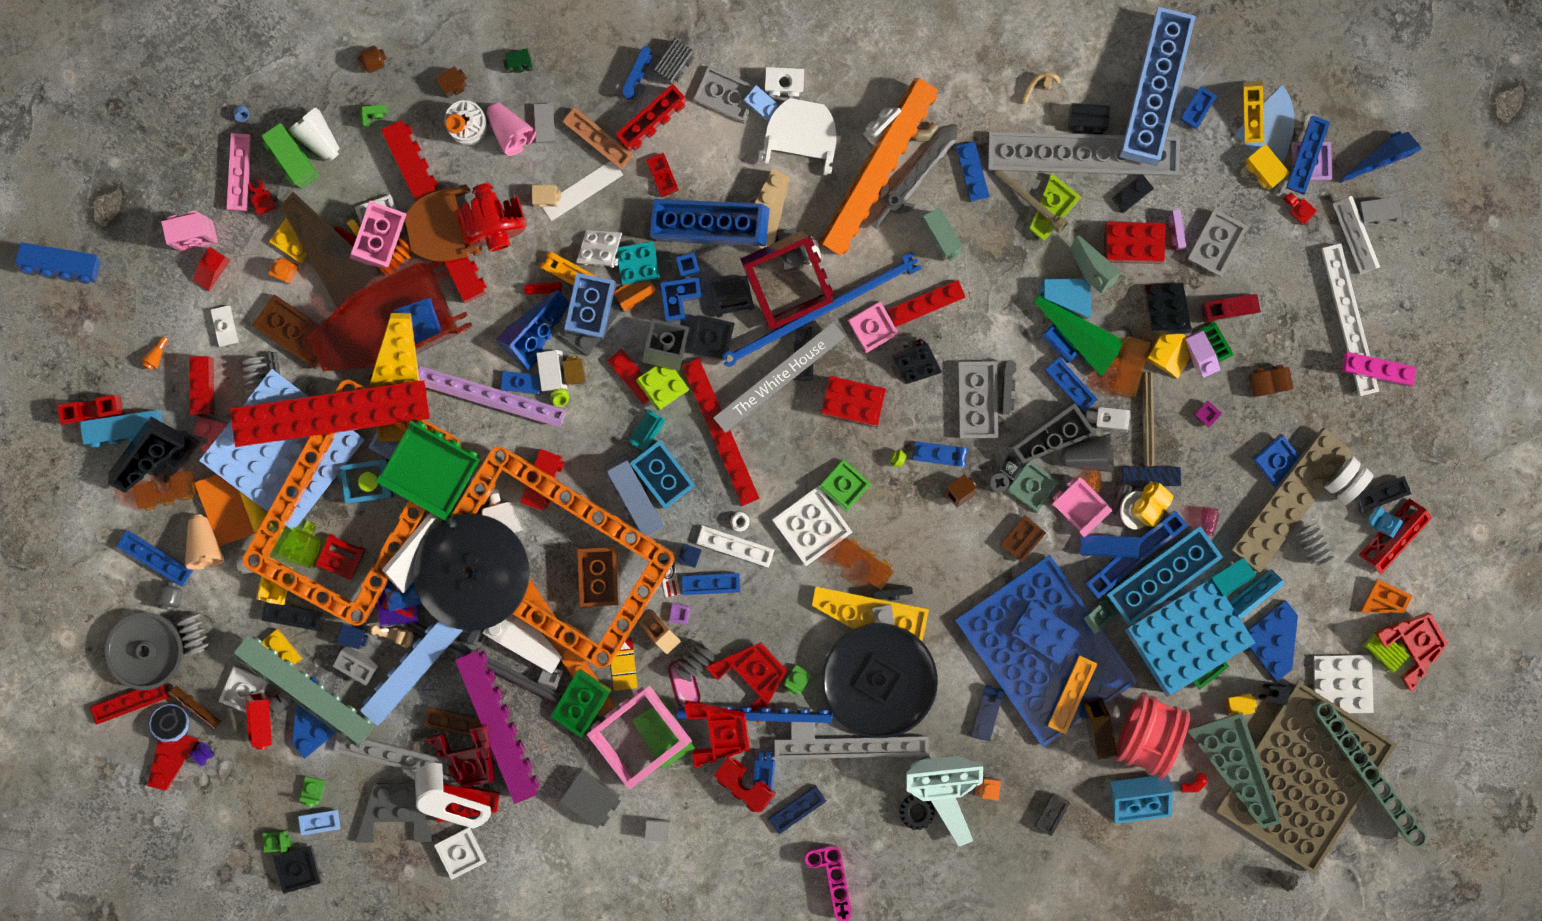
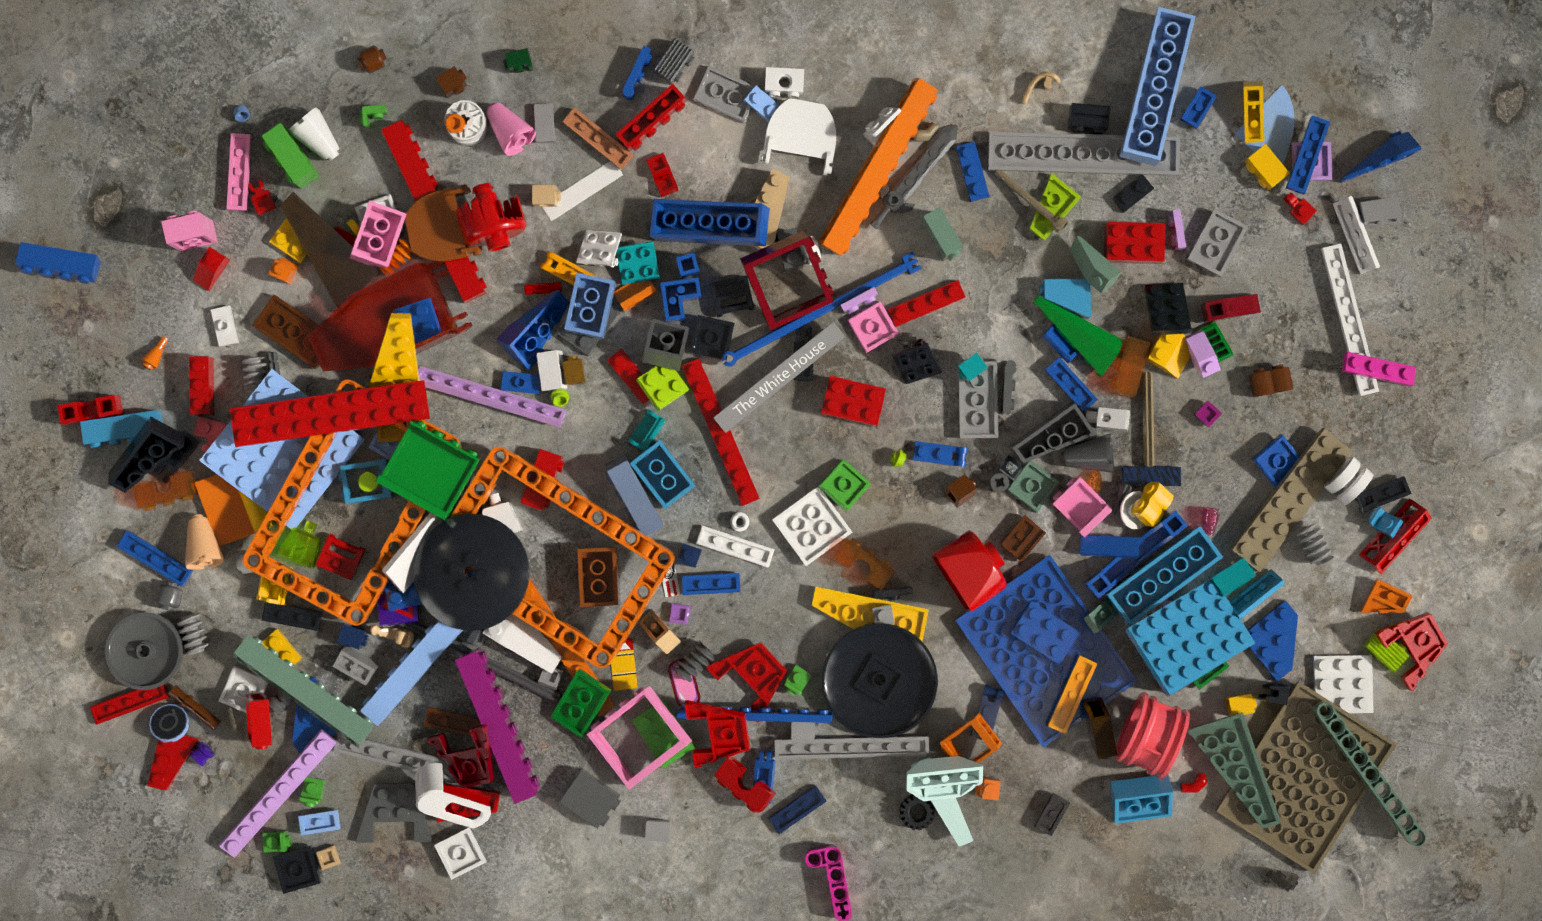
none -> lavender plate [219,729,337,858]
none -> tan tile [315,845,341,870]
none -> lavender plate [840,287,878,314]
none -> red piece [930,530,1007,612]
none -> orange window [940,713,1002,763]
none -> teal brick [956,352,988,382]

